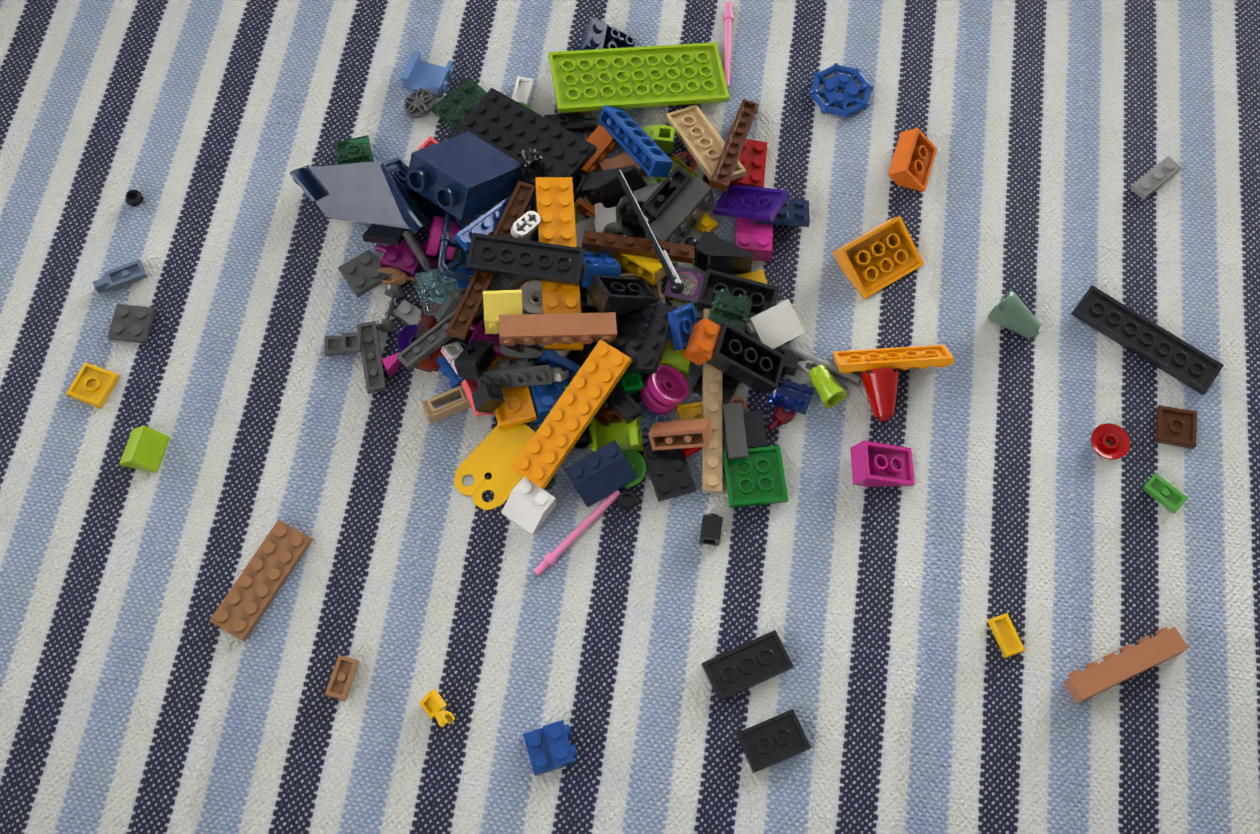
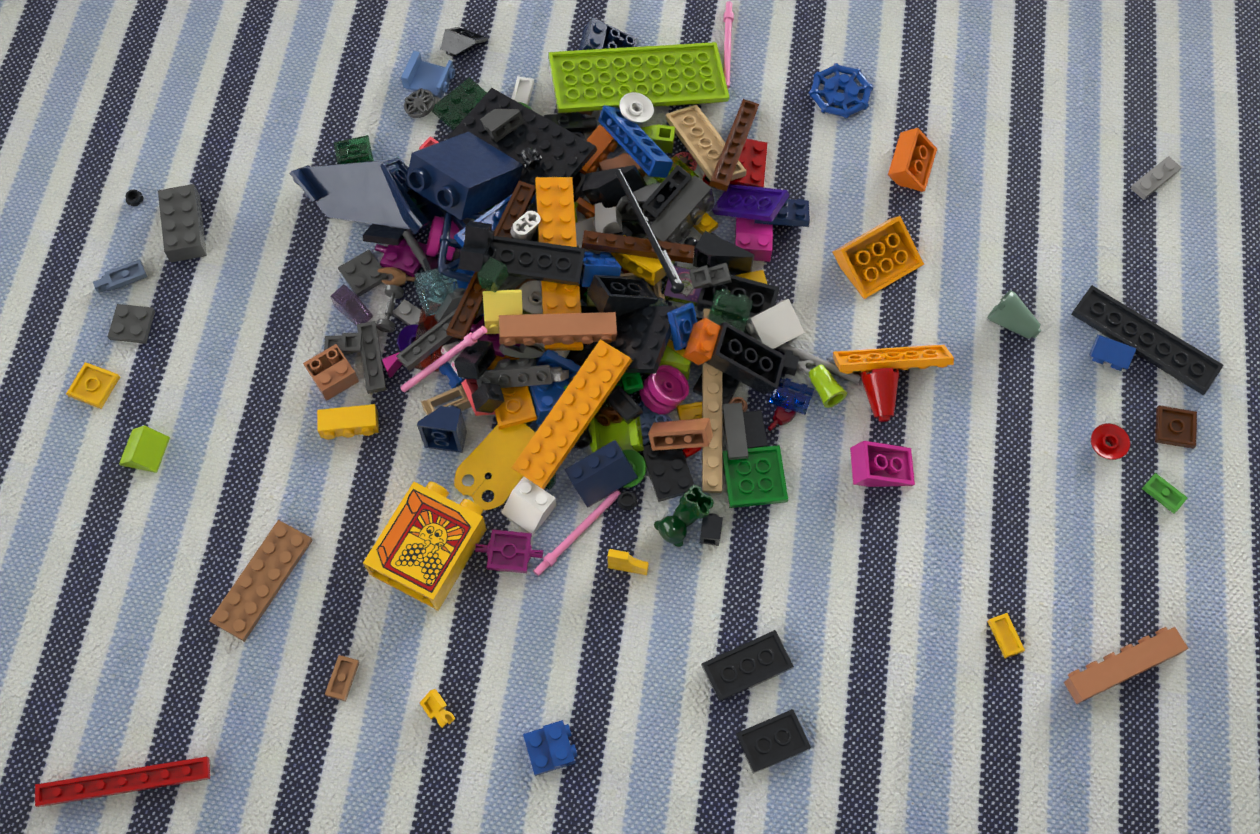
none -> red plate [35,756,210,807]
none -> dark grey brick [158,184,207,263]
none -> nougat slope [303,344,359,401]
none -> yellow brick [317,404,379,440]
none -> clear purple slope [330,284,373,326]
none -> brick [363,481,487,611]
none -> bright pink bar [400,326,487,392]
none -> dark blue slope [417,405,467,453]
none -> slope [440,27,488,56]
none -> black brick [459,221,494,272]
none -> magenta plate [475,529,544,574]
none -> clear green brick [477,257,509,293]
none -> dark grey slope [480,109,525,143]
none -> yellow tile [607,549,649,575]
none -> white dish [619,92,654,123]
none -> dark green animal [654,485,714,547]
none -> dark grey slope [689,263,732,289]
none -> blue brick [1089,334,1137,371]

